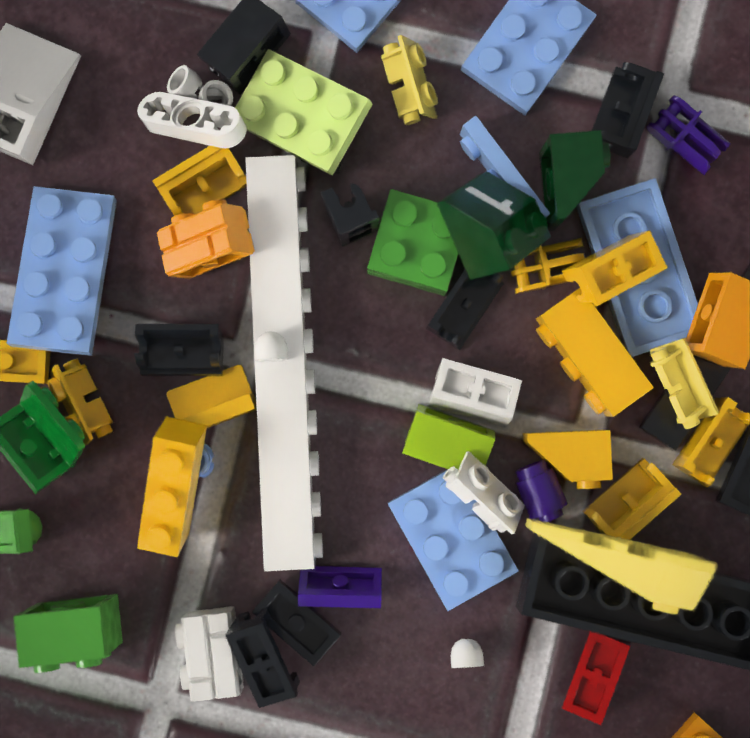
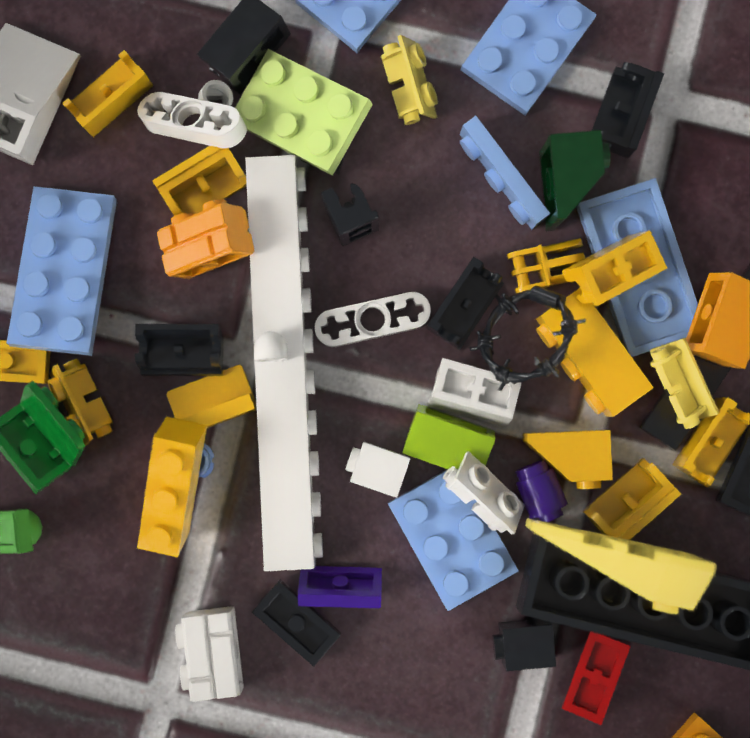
bright green brick [14,594,123,673] -> none
white hinge [167,65,203,99] -> none
black hinge [225,607,300,708] -> none
bright green brick [367,189,458,296] -> none
dark green slope [437,171,551,280] -> none
white hinge [450,639,484,668] -> none
dark purple arm [646,95,731,175] -> none
none -> yellow hinge [62,50,154,137]
none -> white beam [315,292,431,347]
none -> white brick [345,442,411,498]
none -> black piece [470,285,586,391]
none -> black brick [492,619,556,671]

